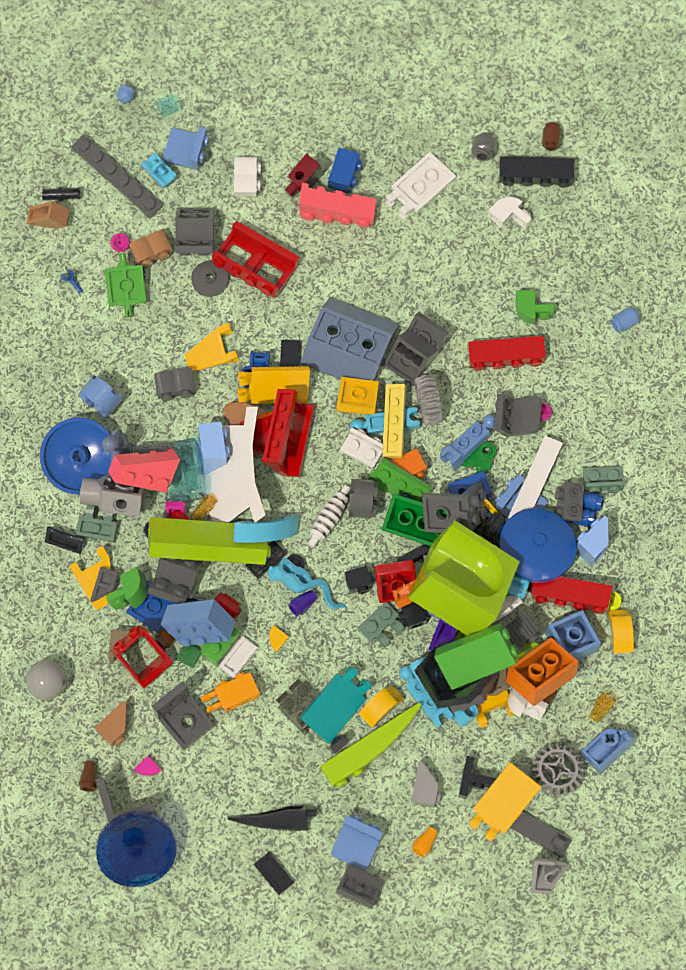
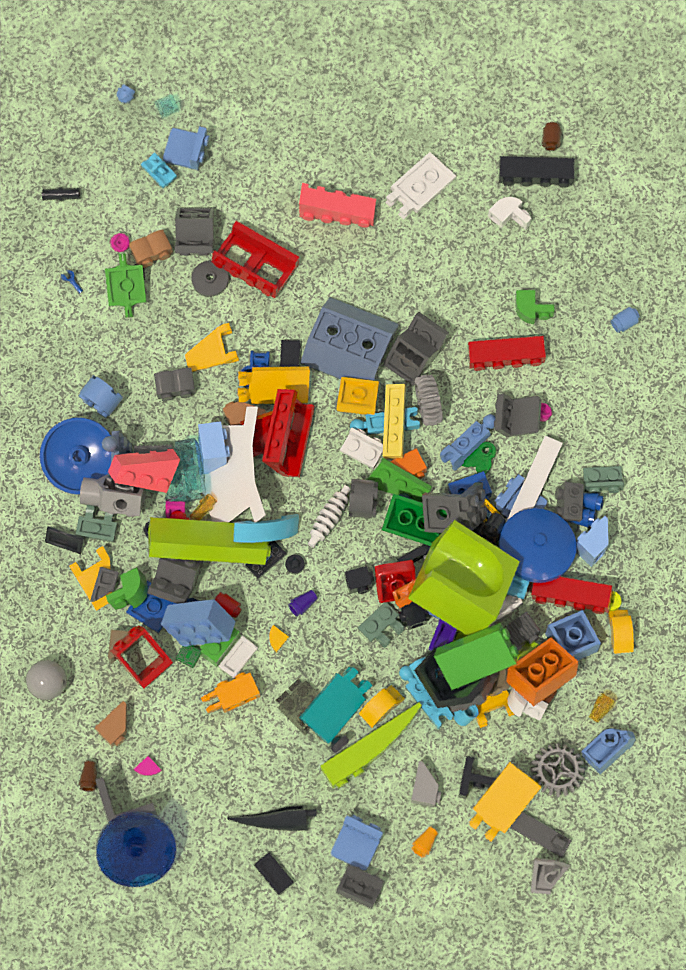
medium nougat slope [26,201,70,229] -> none
dark grey plate [71,134,163,219] -> none
dark grey bracket [152,681,215,751] -> none
reddish brown cone [154,628,175,650] -> none
white brick [234,157,260,197] -> none
medium azure animal [268,558,347,609] -> none
dark red torso [284,153,324,197] -> none
blue brick [328,147,362,193] -> none
flat silver head [471,133,496,161] -> none

